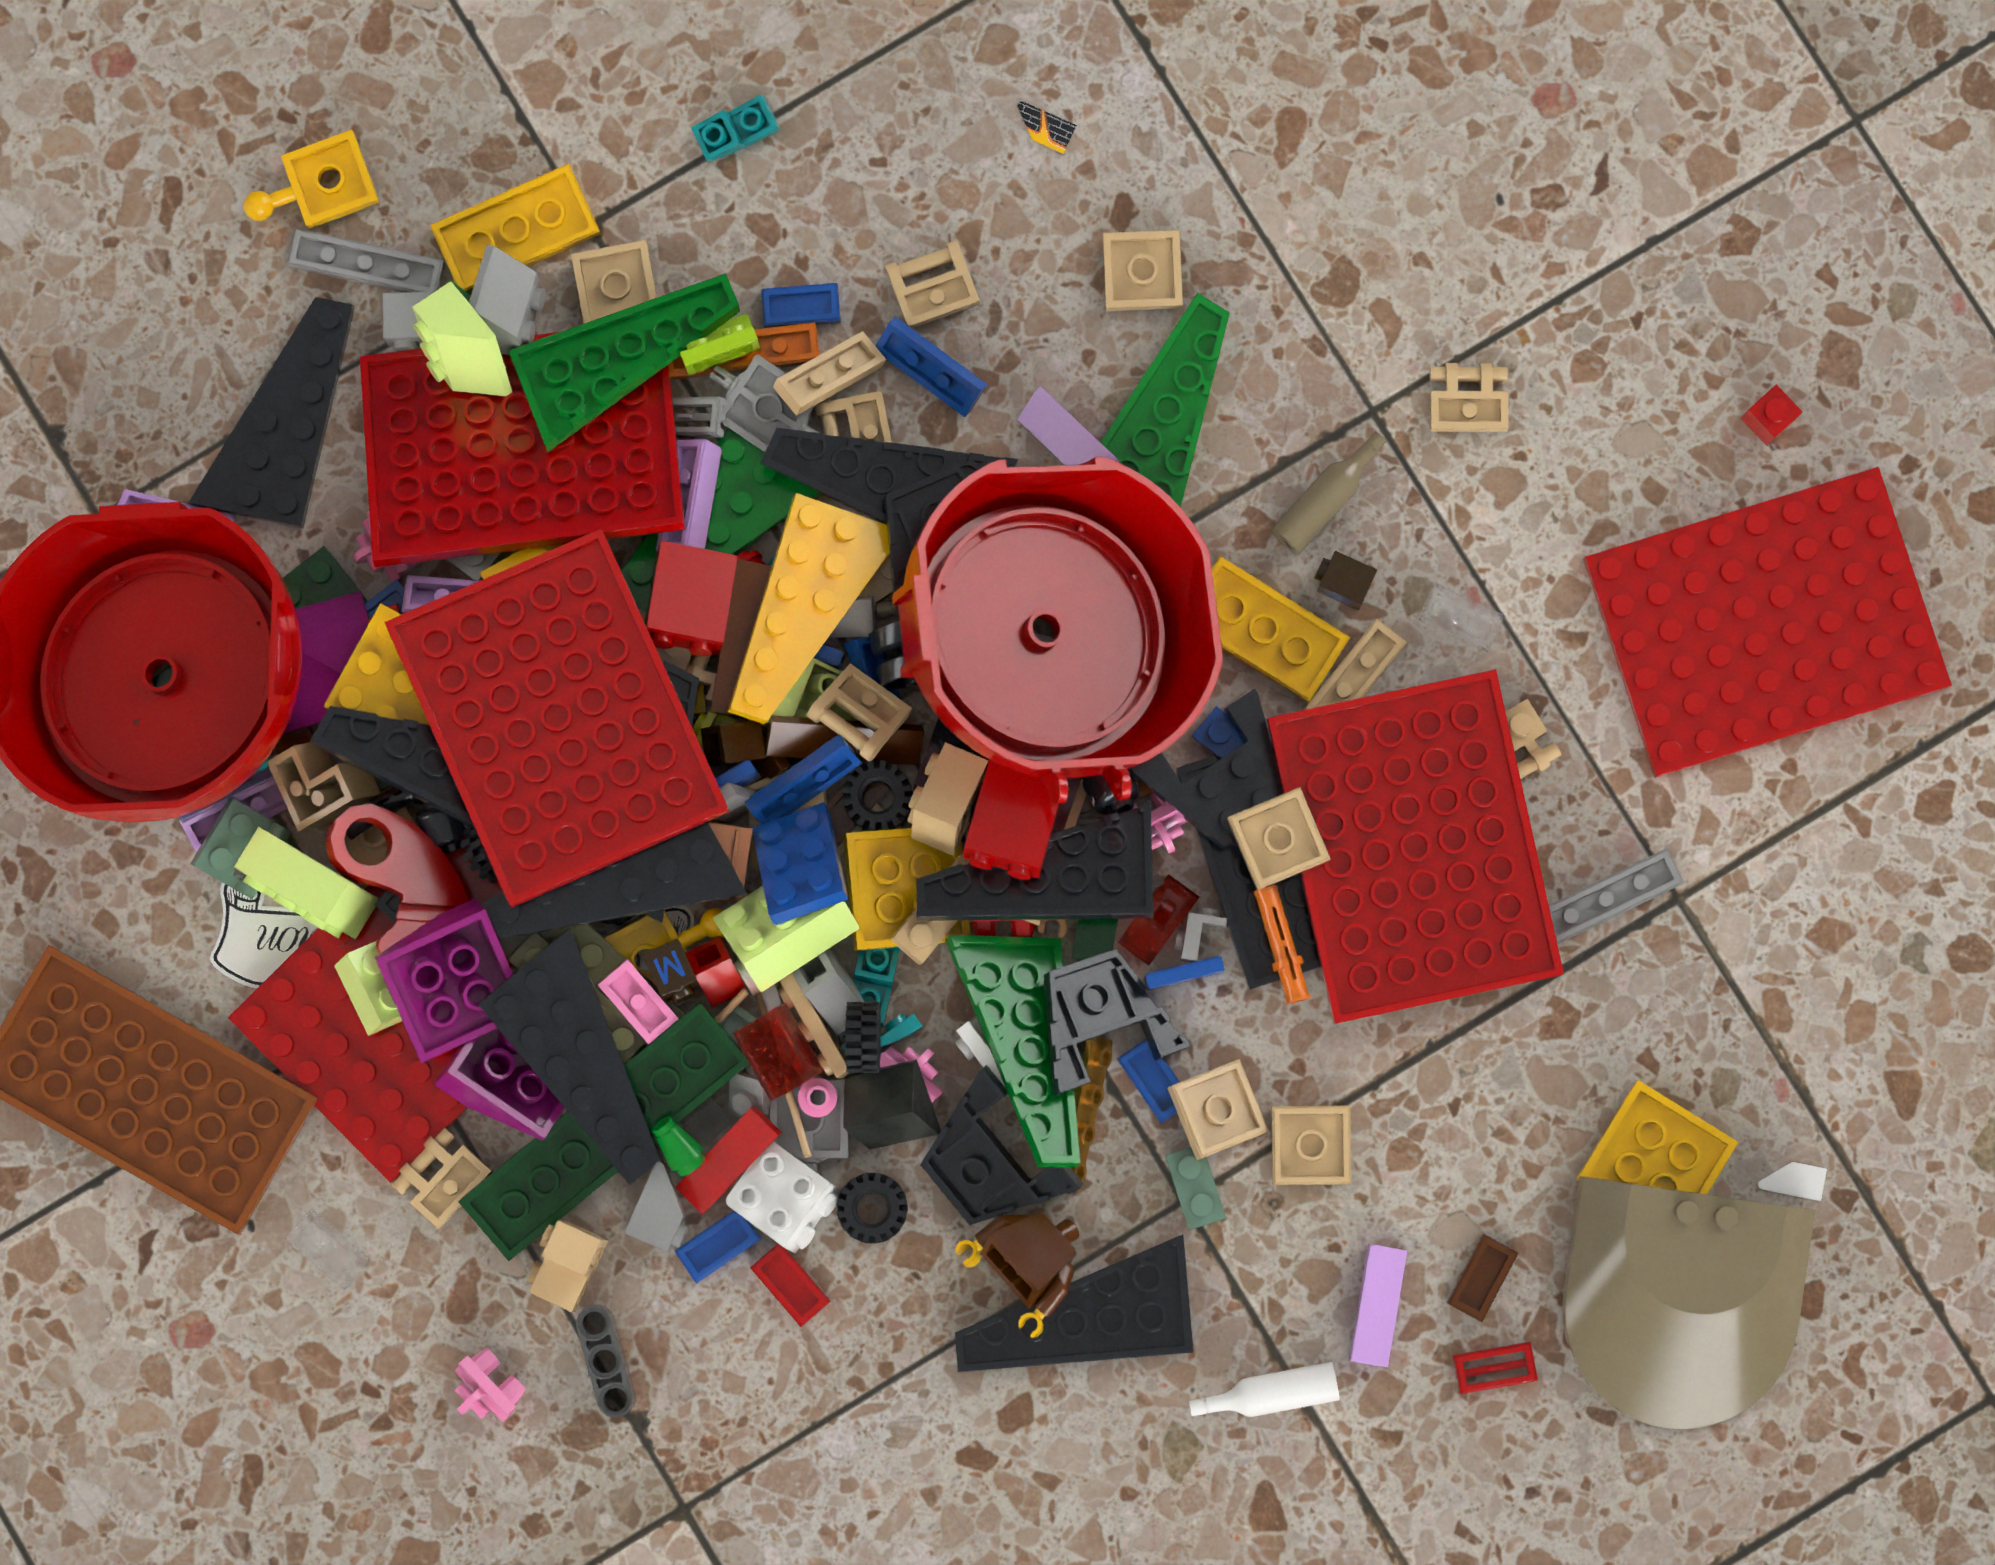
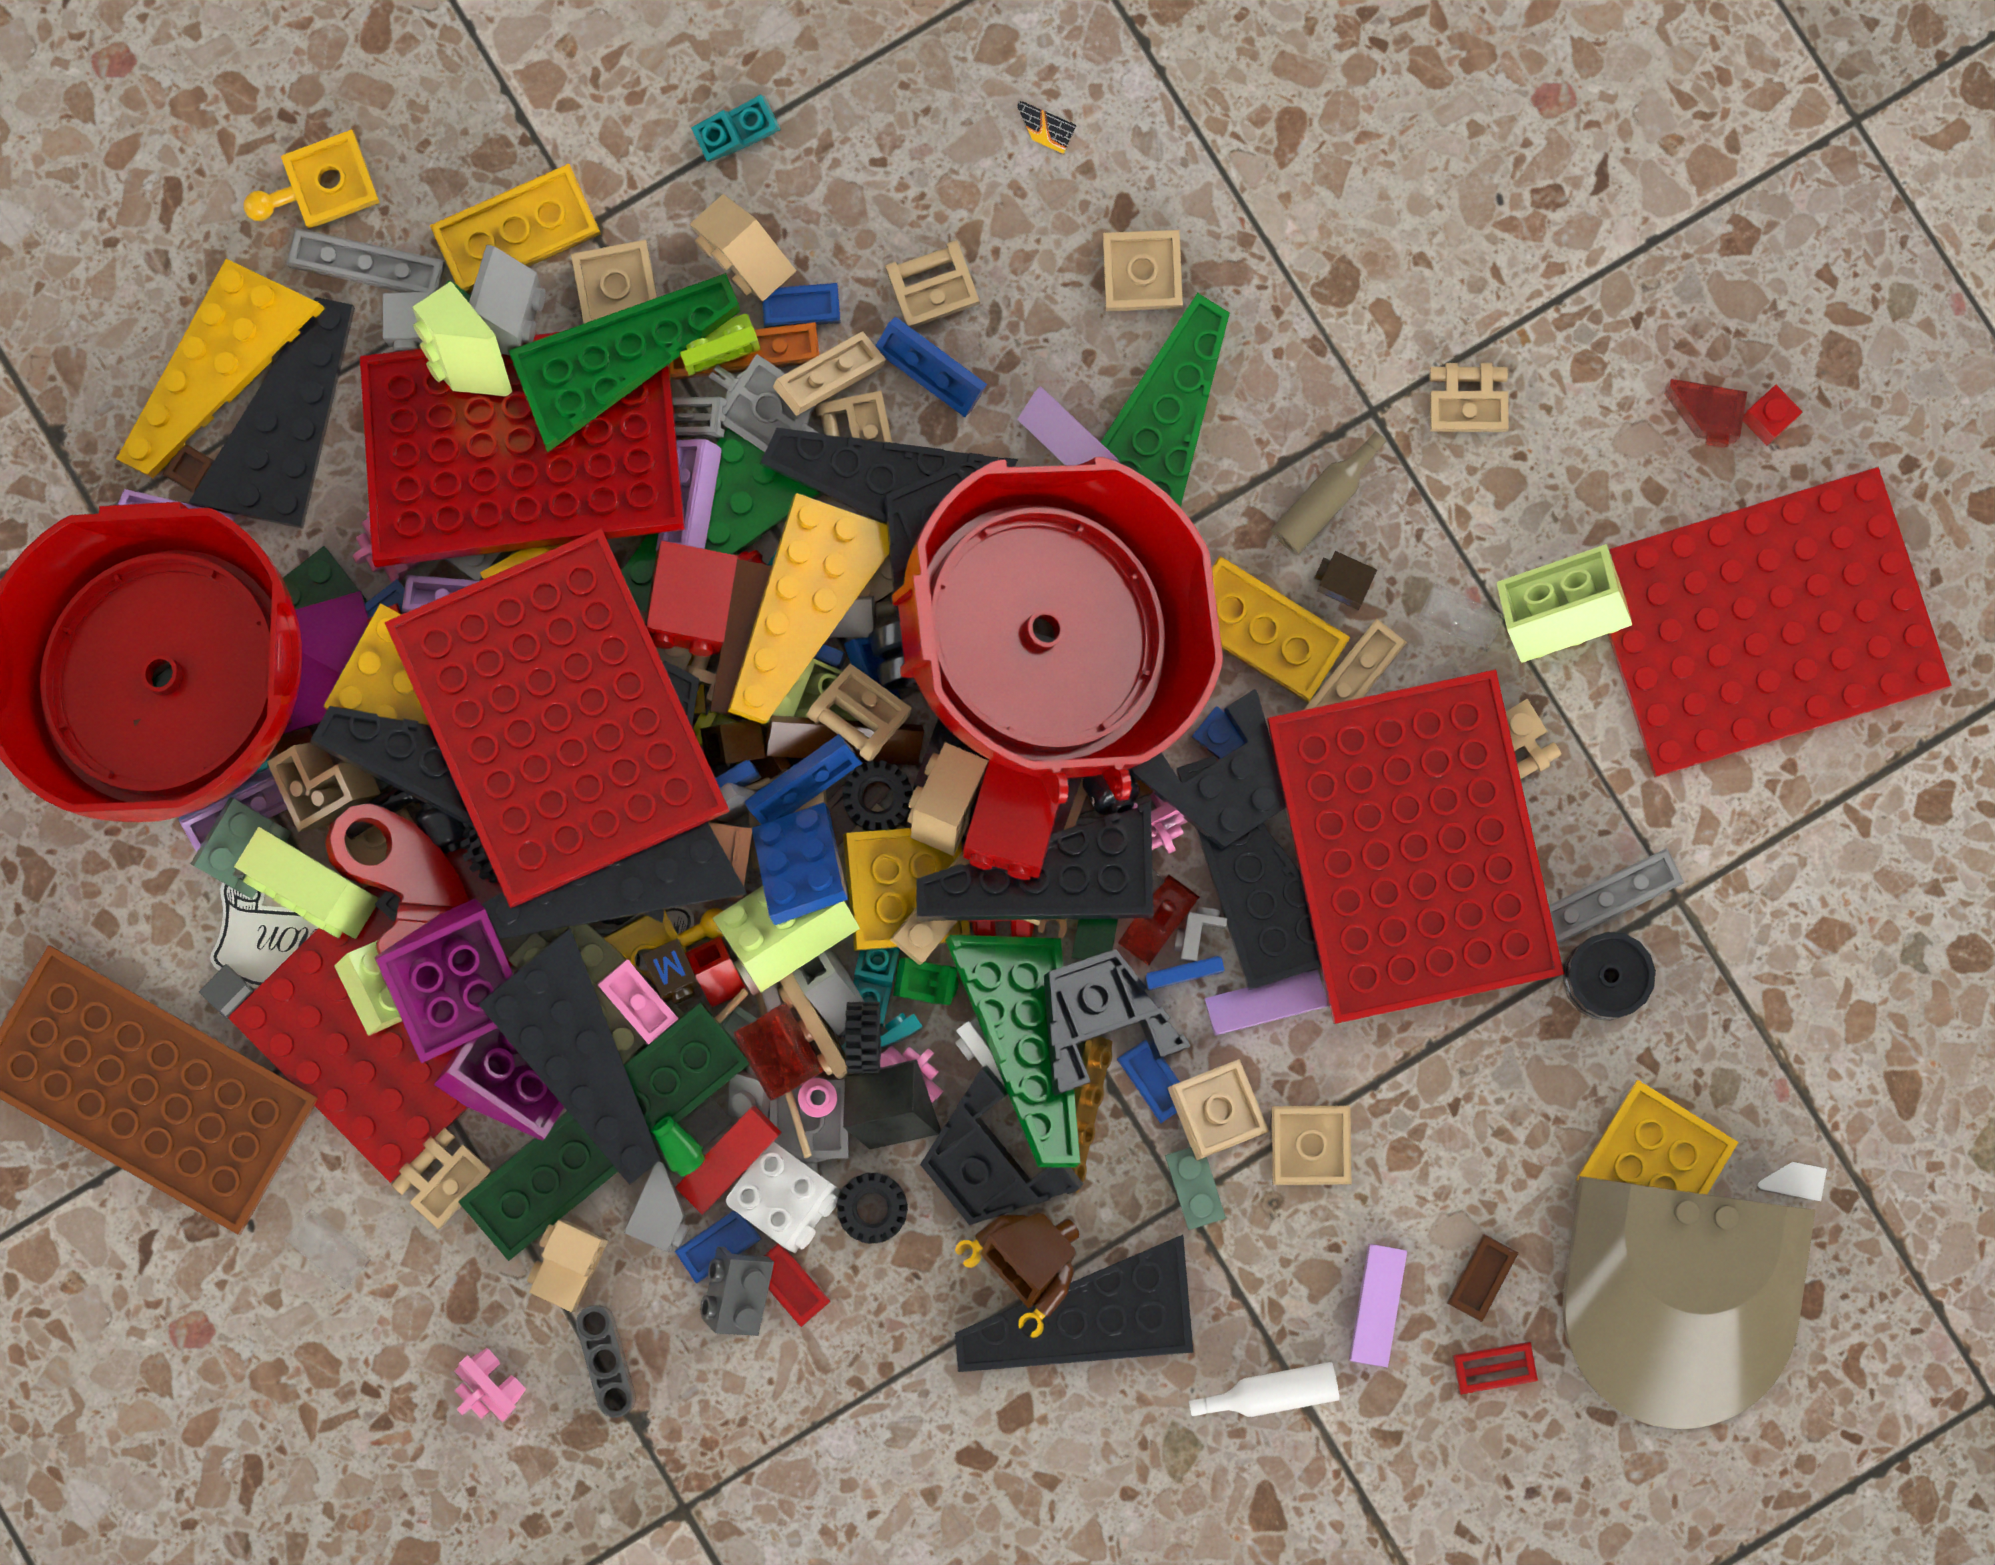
tan plate [1227,787,1331,890] -> none
orange pin [1253,885,1311,1005] -> none
none -> yellow wing [116,259,325,478]
none -> reddish brown tile [162,444,214,494]
none -> dark grey tile [199,964,255,1019]
none -> tan brick [690,194,796,302]
none -> dark grey bracket [700,1247,774,1336]
none -> green bracket [893,958,958,1005]
none -> lavender slope [1204,969,1329,1036]
none -> yellowish green slope [1496,544,1632,663]
none -> black wheel [1563,932,1656,1021]
none -> clear red slope [1664,379,1747,447]

